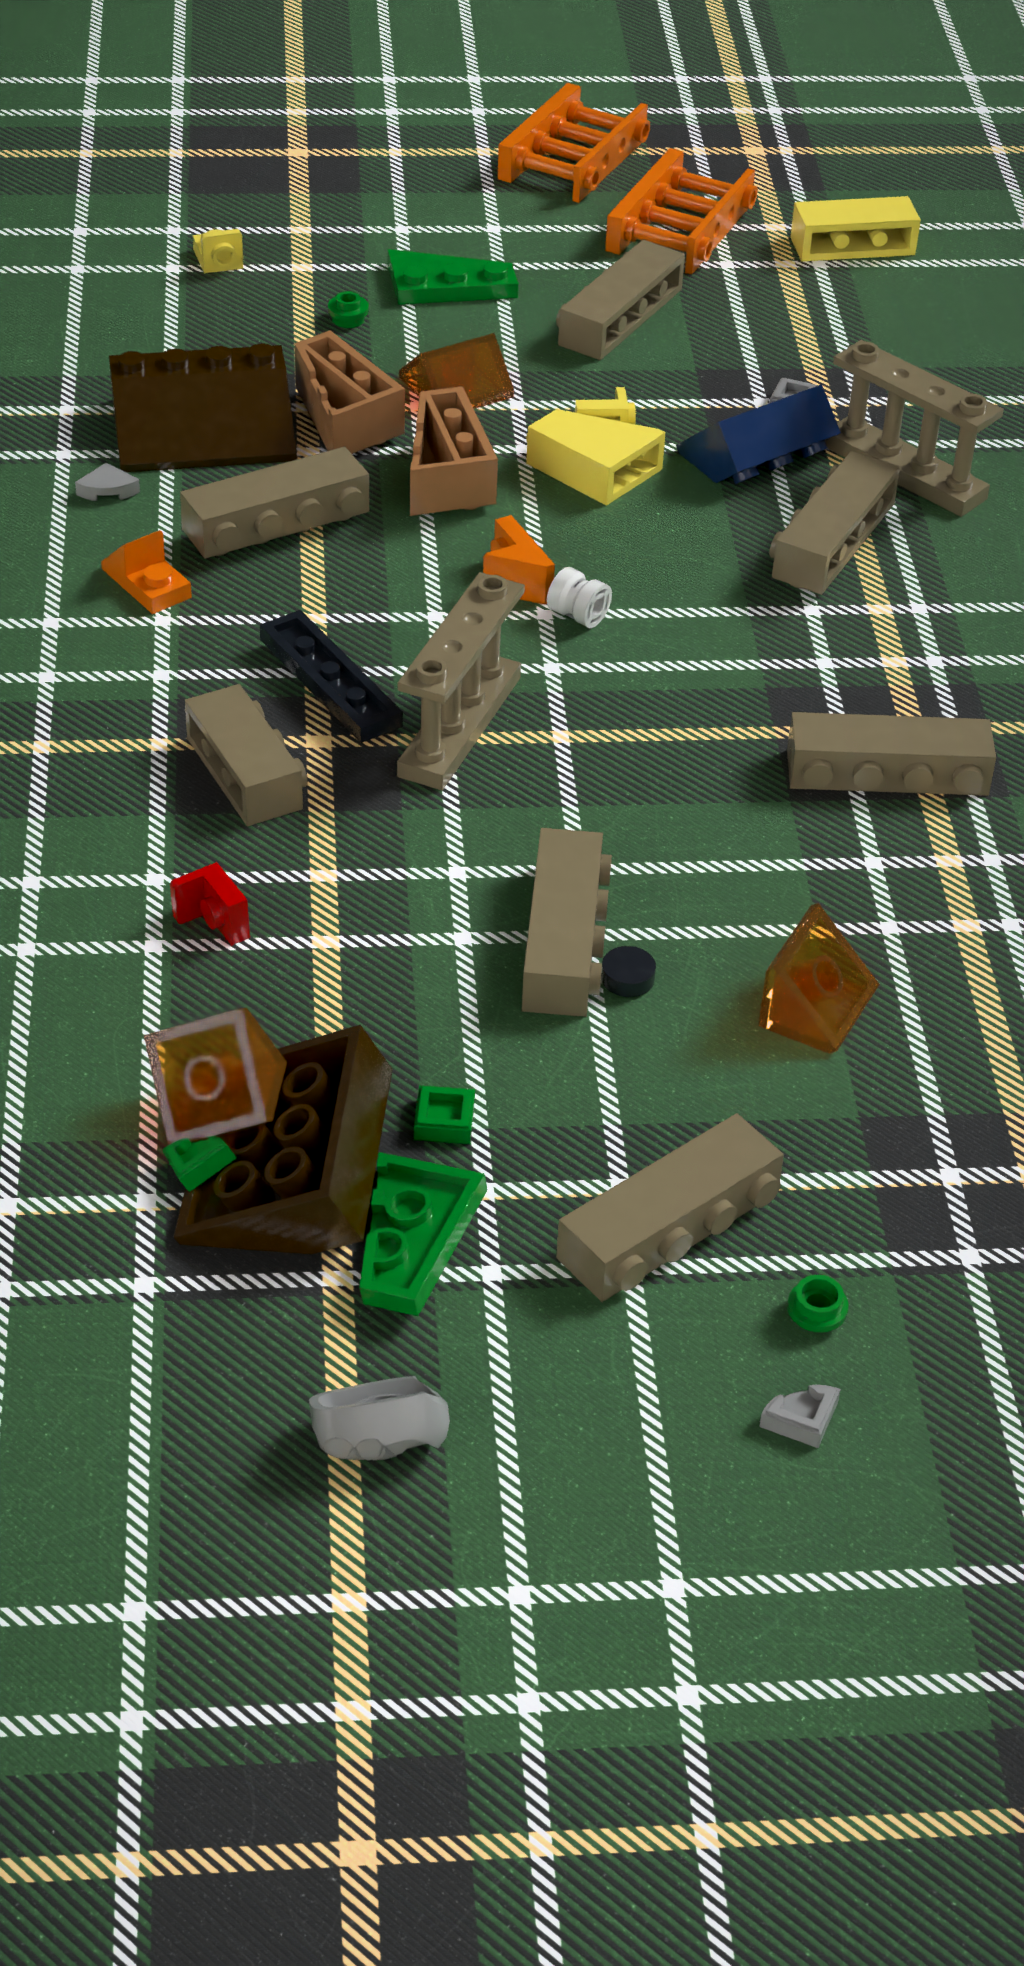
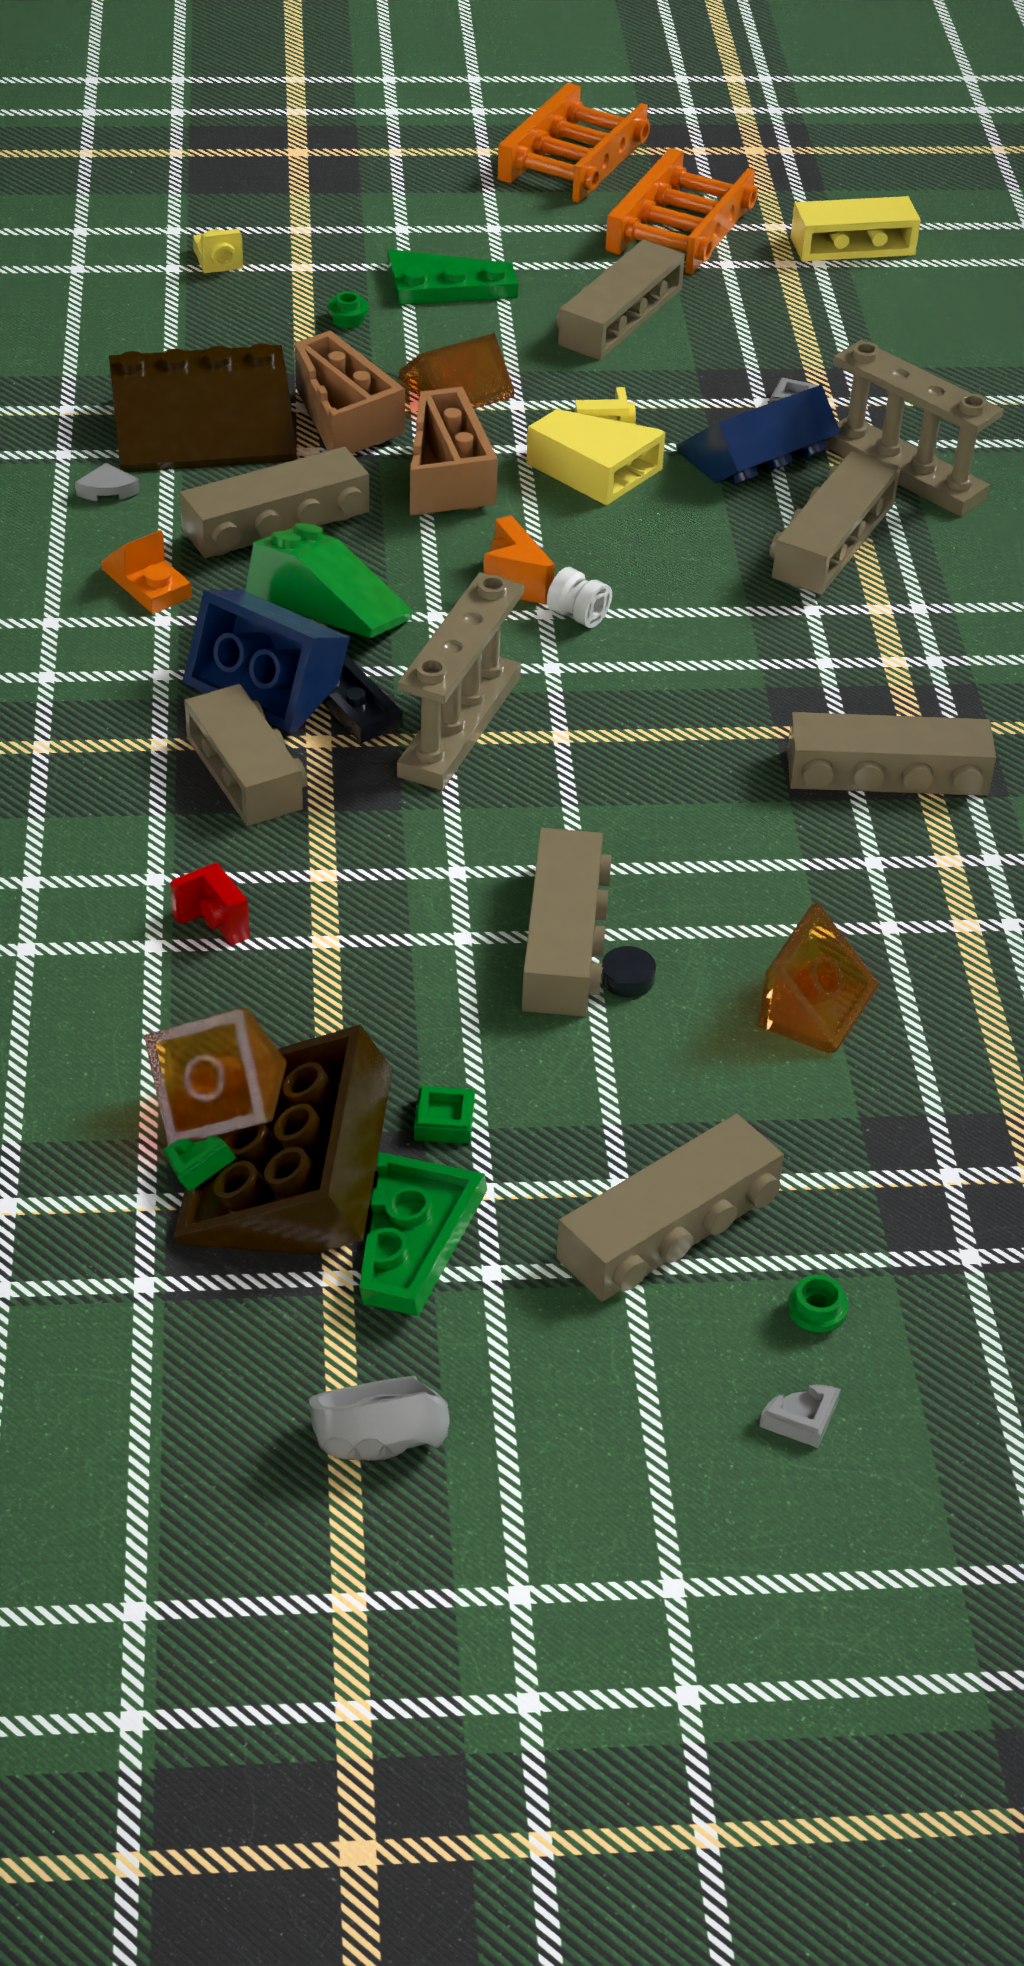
none -> dark blue slope [182,590,350,733]
none -> green slope [245,523,413,638]

